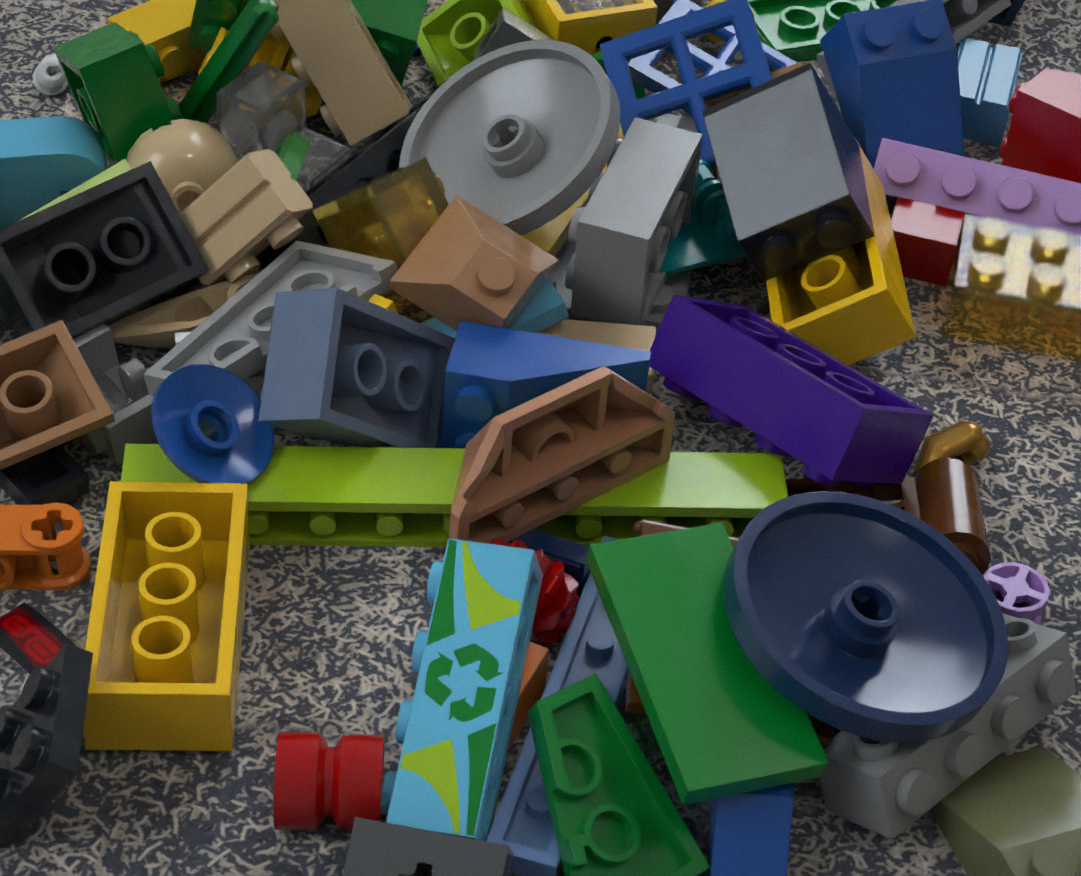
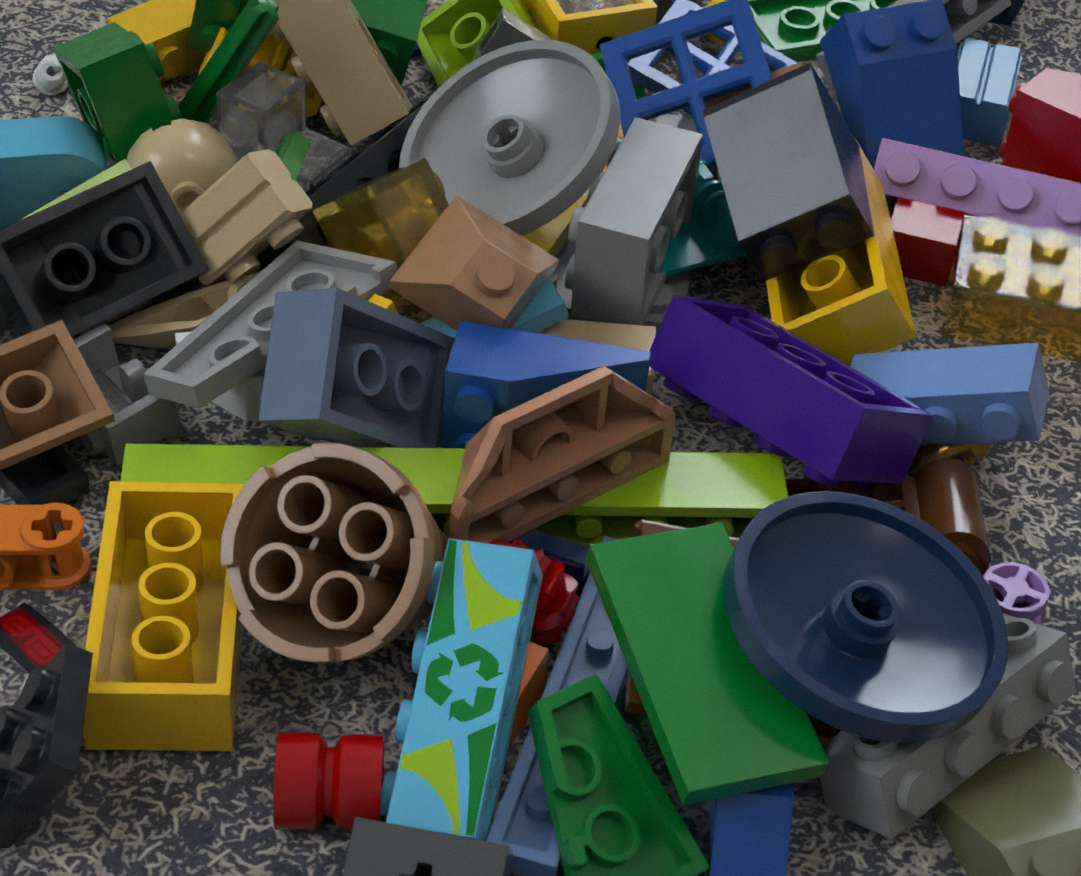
blue dish [151,364,274,484] -> none
none -> medium nougat cone [220,442,448,664]
none -> medium blue brick [850,343,1049,446]

